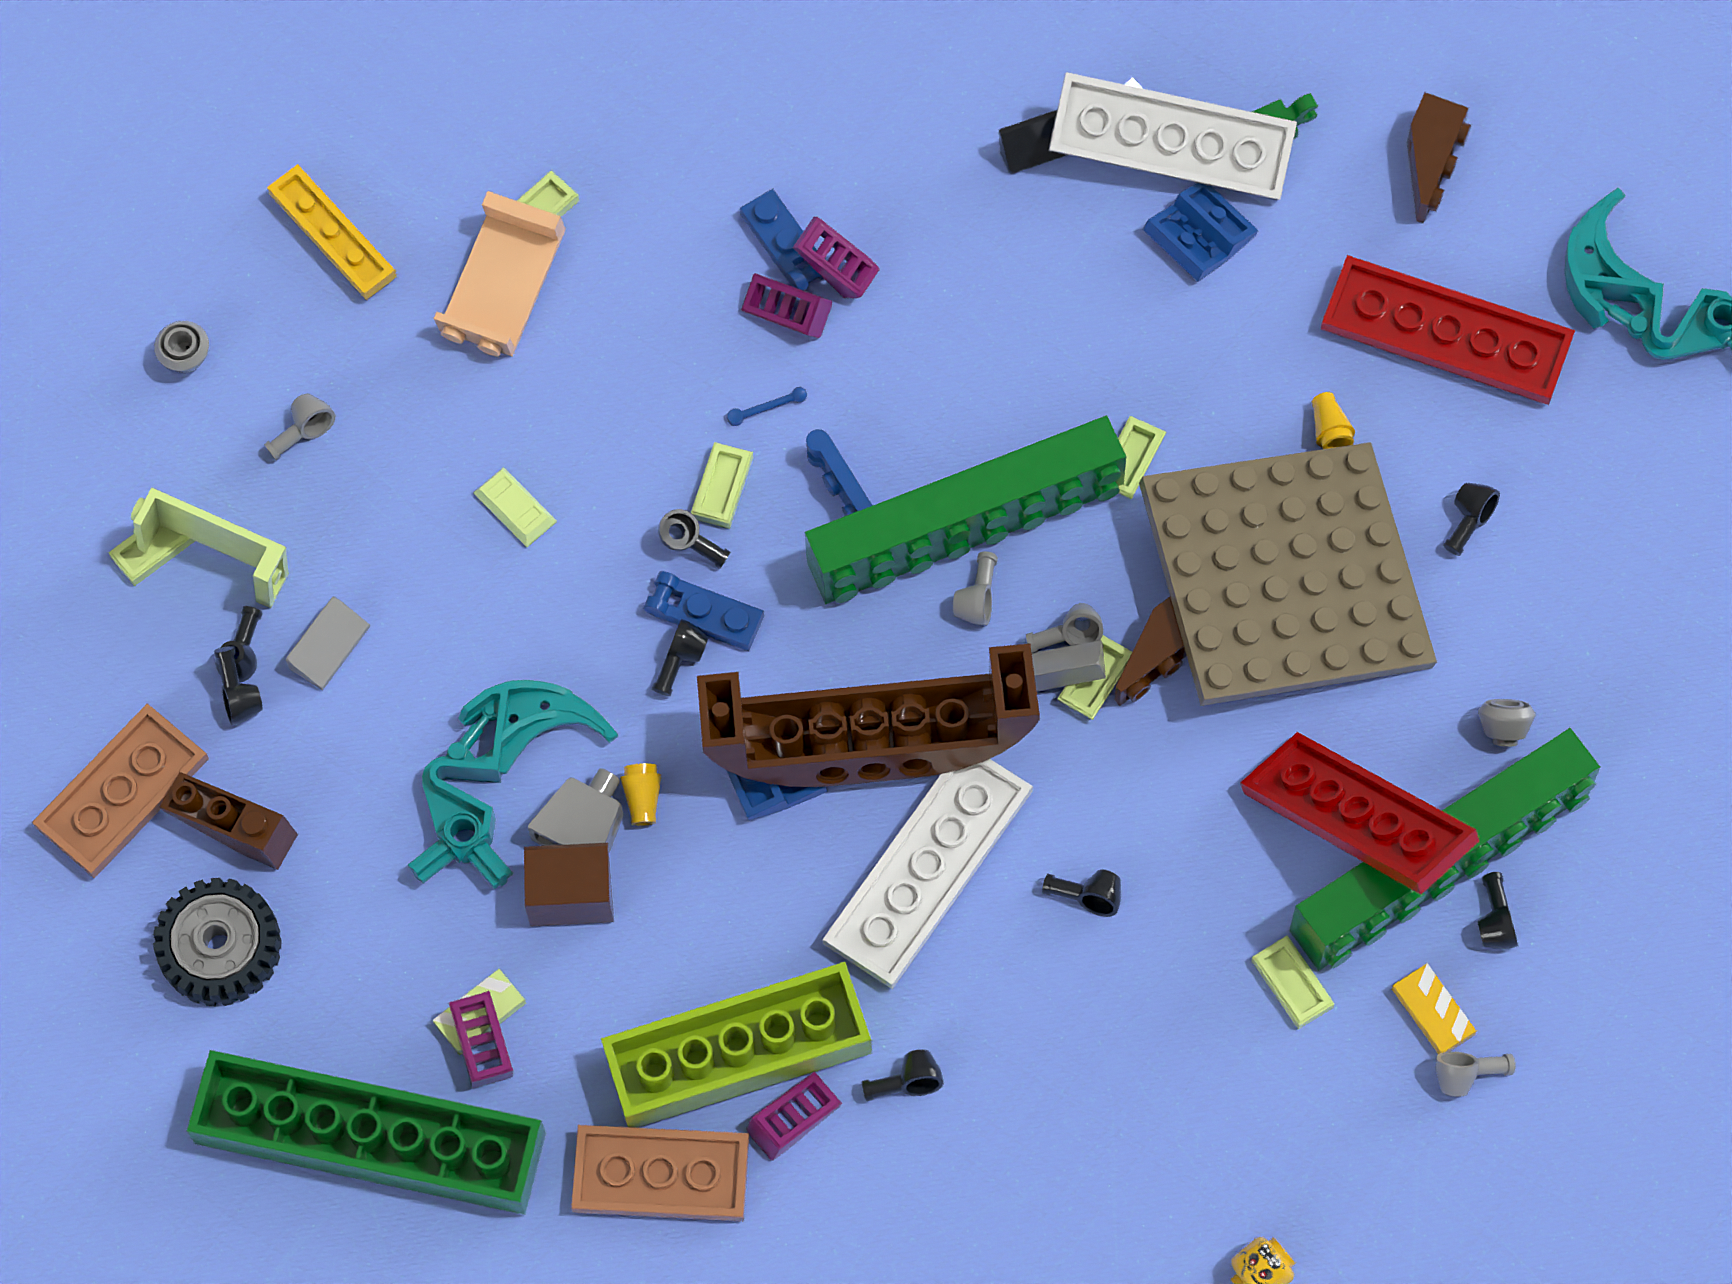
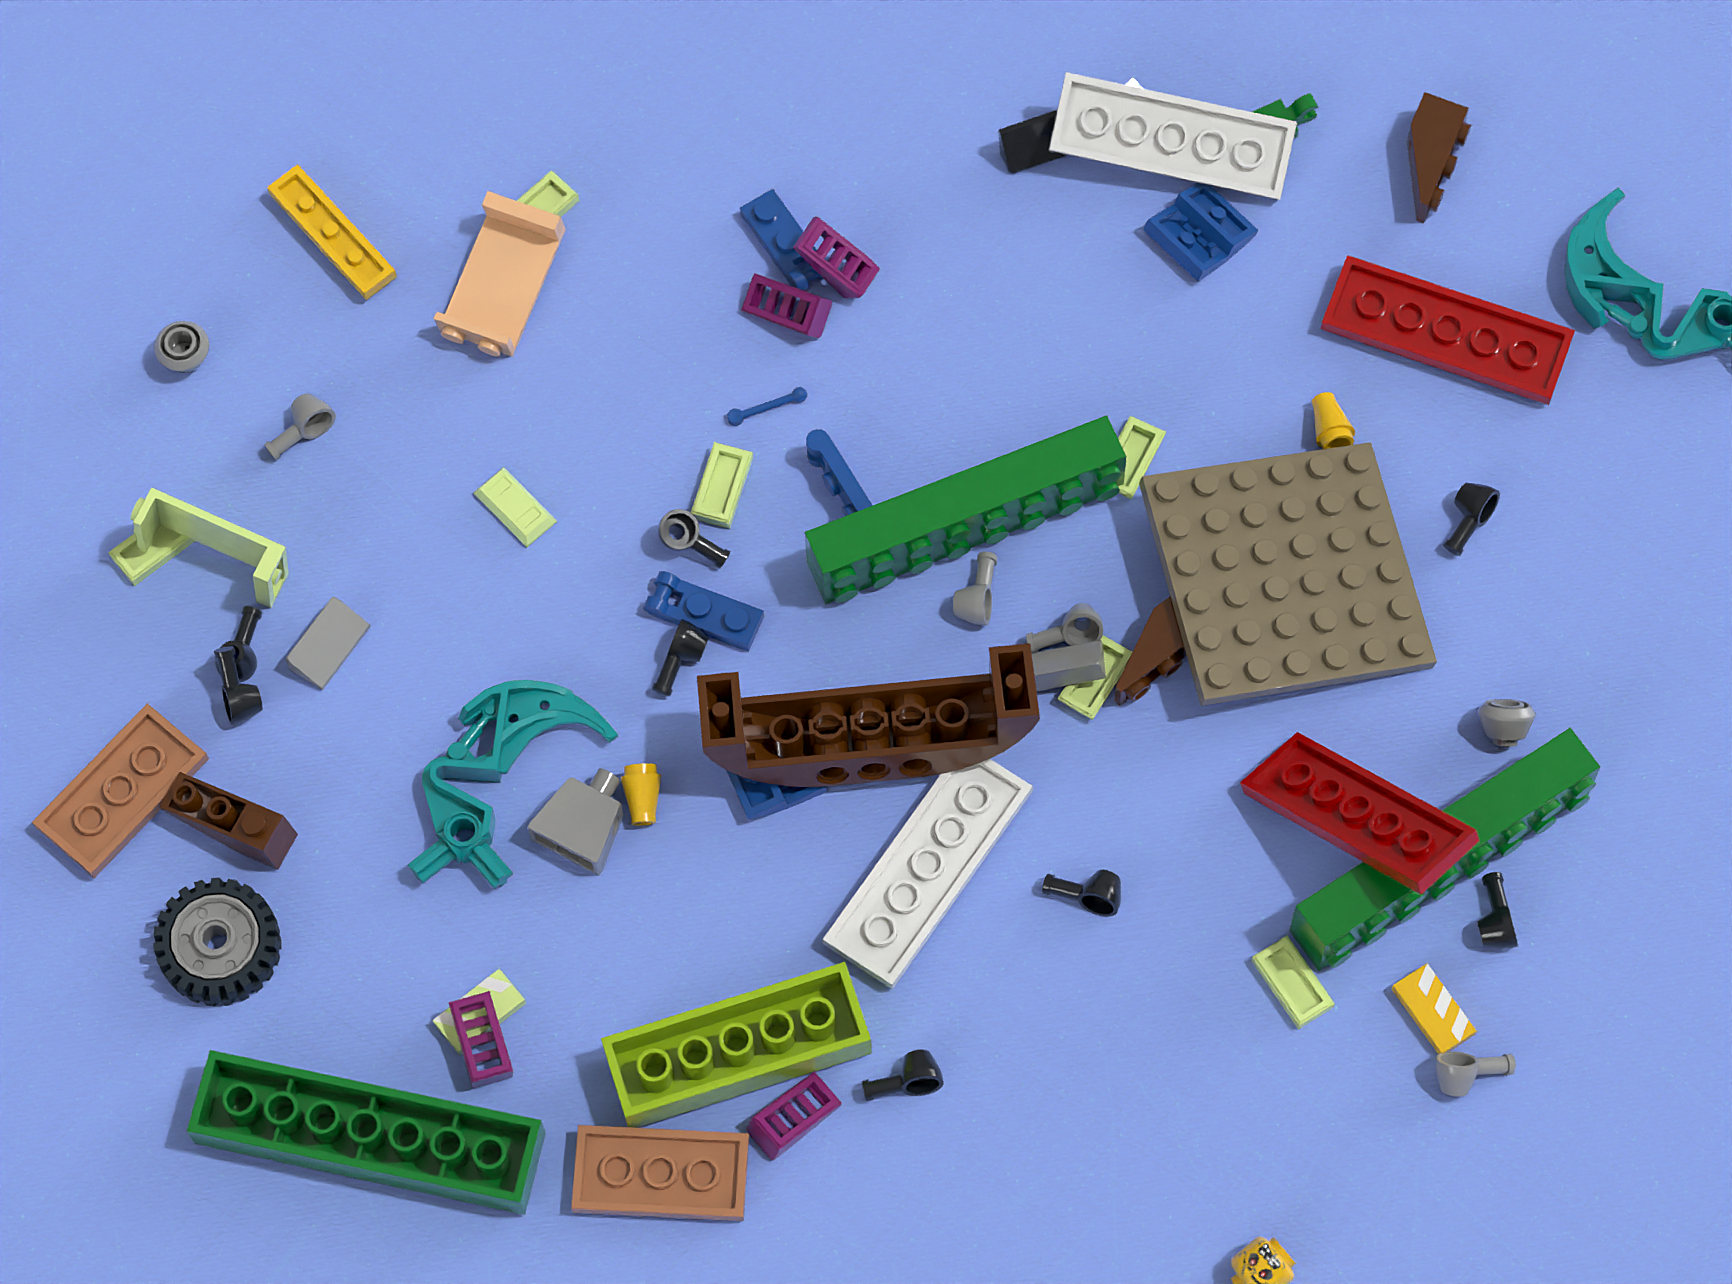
reddish brown slope [524,842,614,926] -> none

